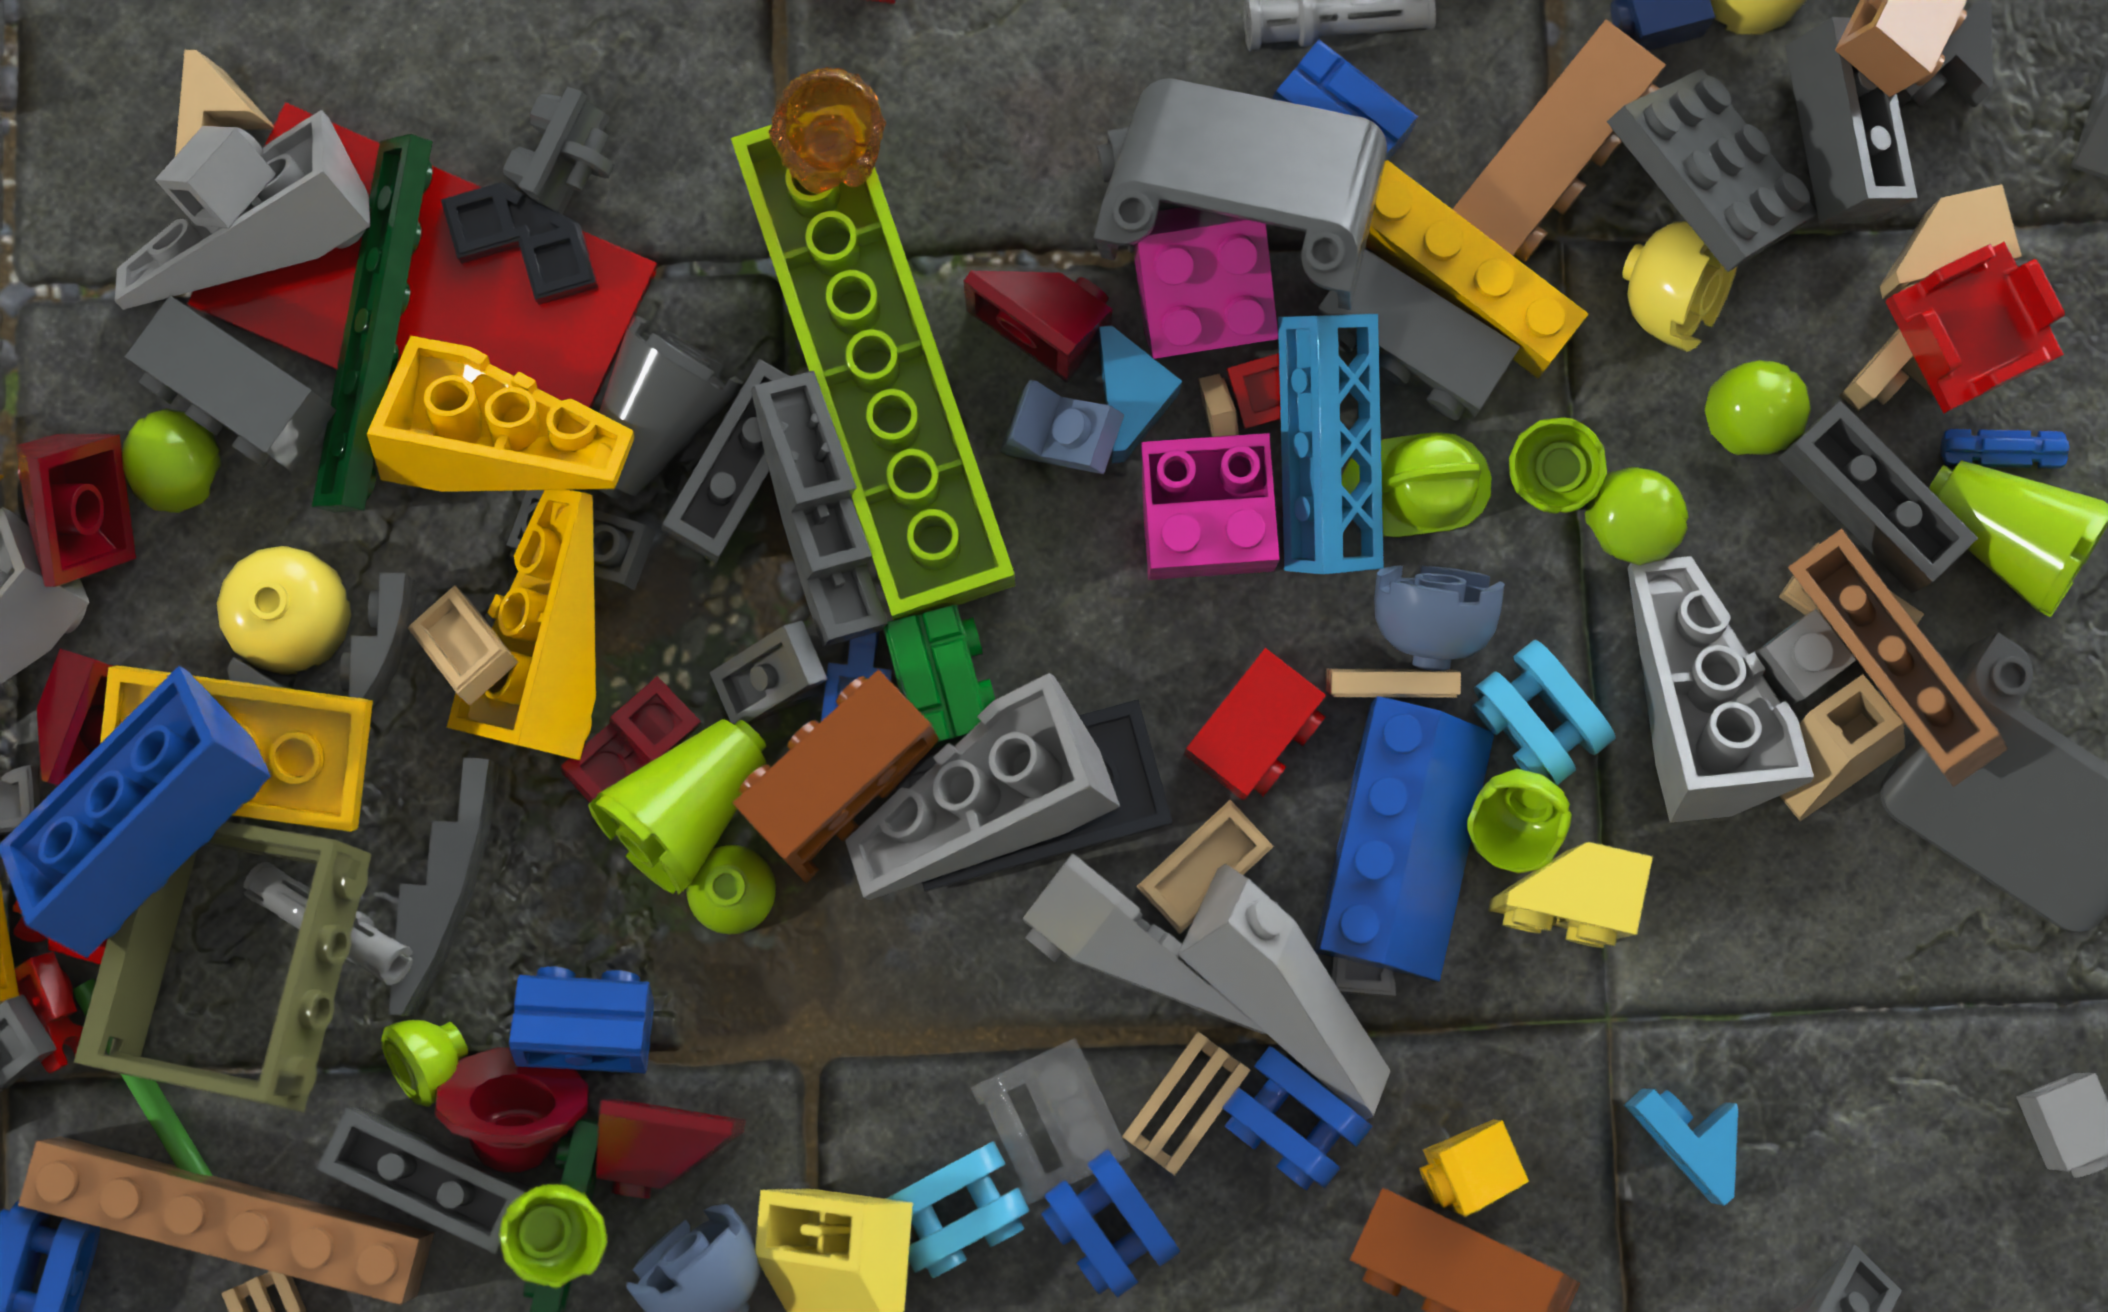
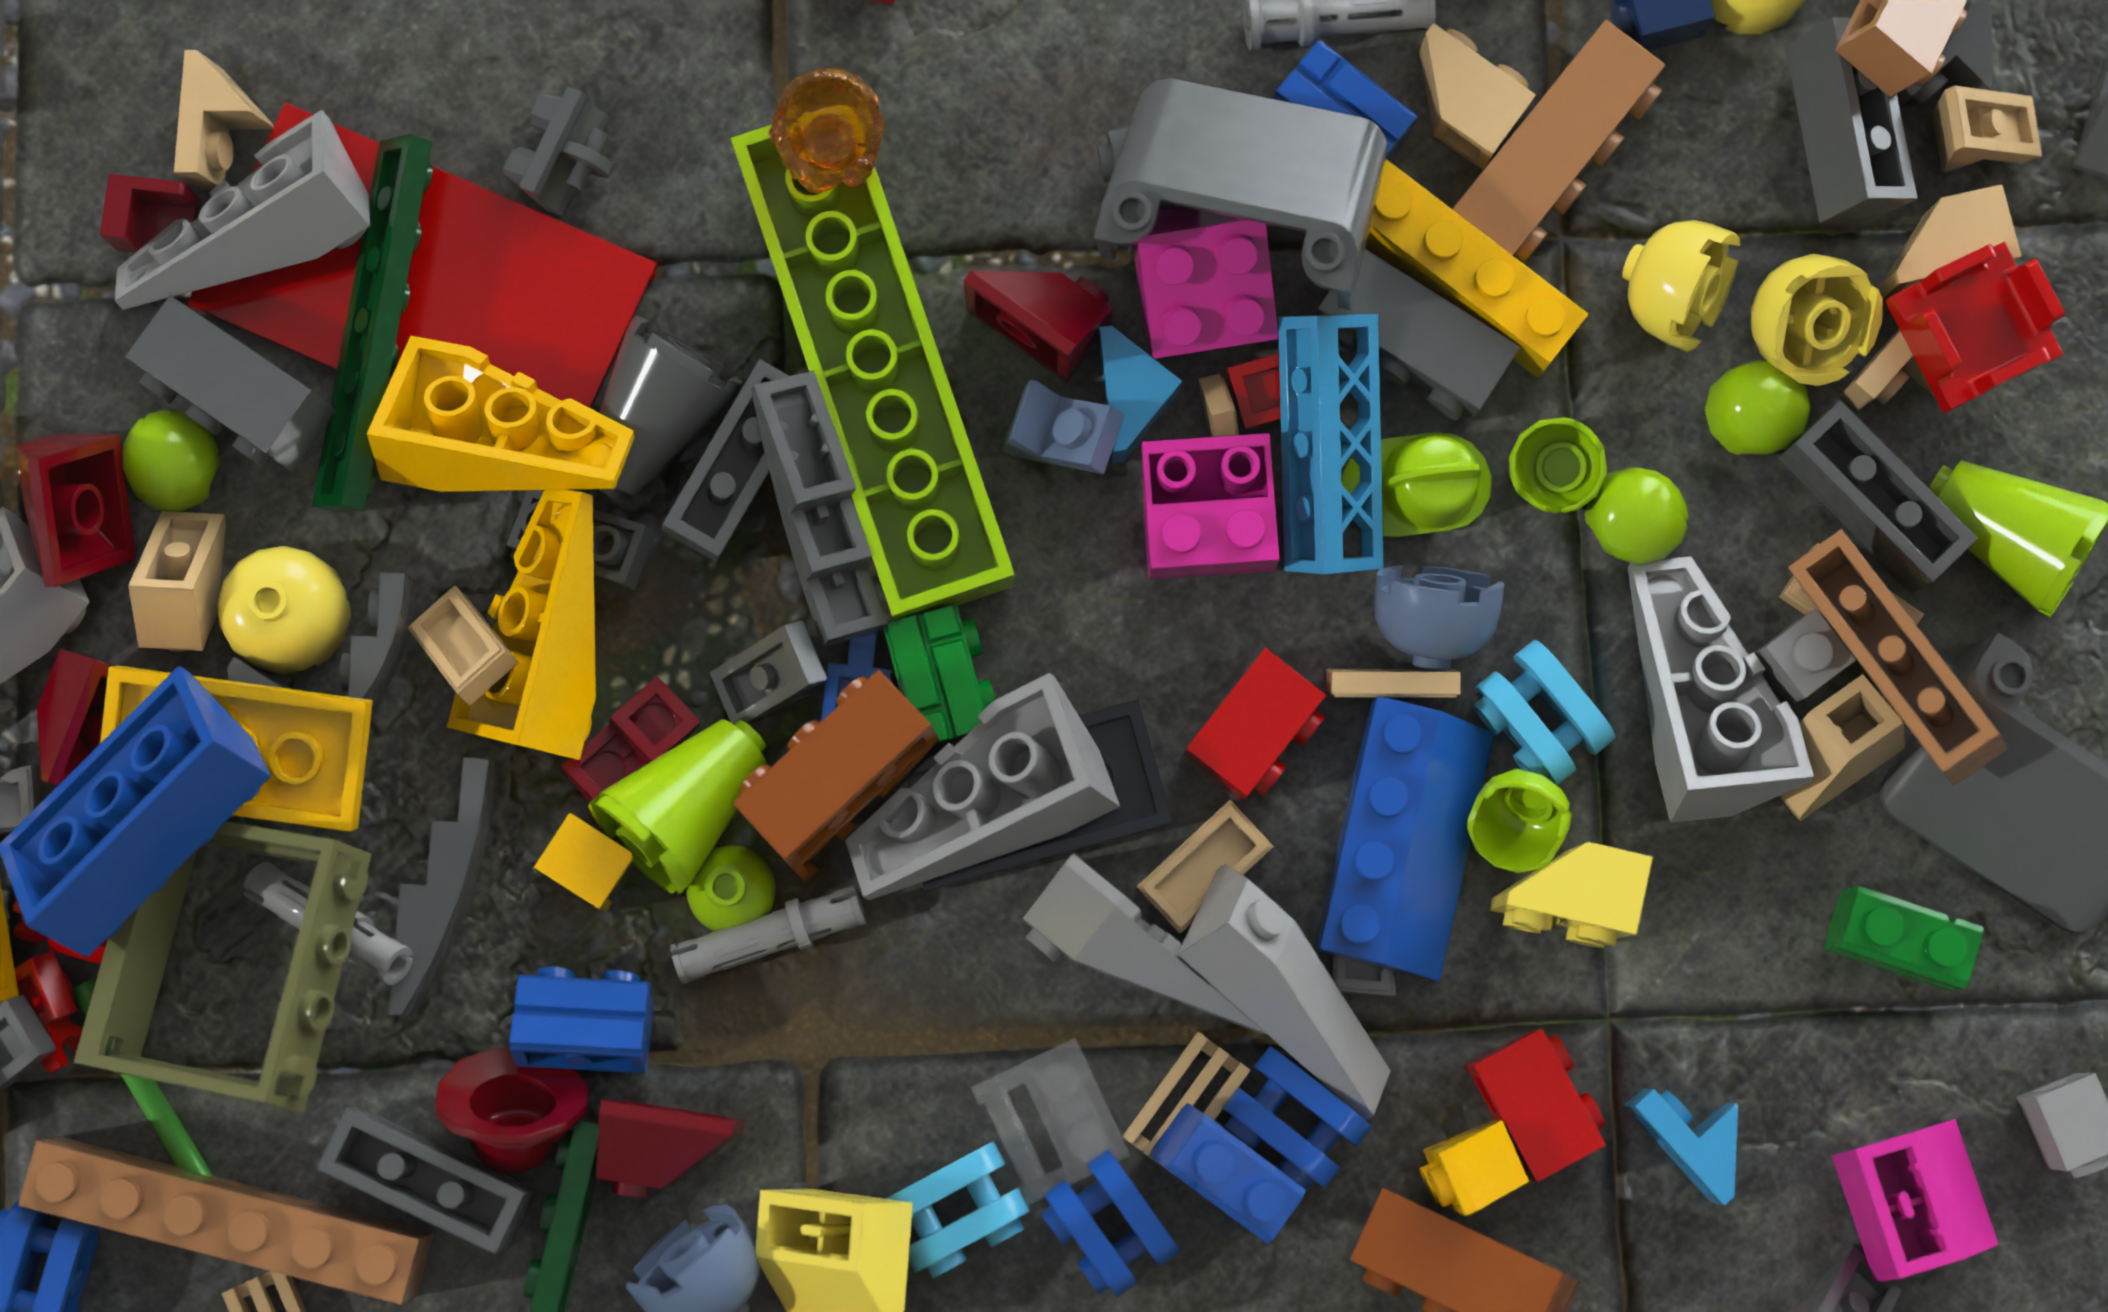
light grey brick [155,126,276,228] -> none
lime brick [381,1020,468,1107] -> none
black tile [441,182,599,305] -> none
lime hair [499,1184,607,1288] -> none
dark grey plate [1607,69,1818,272] -> none
blue axle [1940,429,2069,469] -> none
none -> dark red panel [100,174,201,253]
none -> tan slope [128,511,226,652]
none -> yellow panel [534,813,634,912]
none -> light grey pin [670,884,867,984]
none -> blue brick [1149,1103,1306,1244]
none -> tan slope [1419,23,1536,171]
none -> red brick [1465,1028,1606,1182]
none -> light yellow cylinder [1751,254,1883,386]
none -> green brick [1823,886,1984,991]
none -> dark pink slope [1832,1119,1999,1282]
none -> tan slope [1933,86,2042,172]

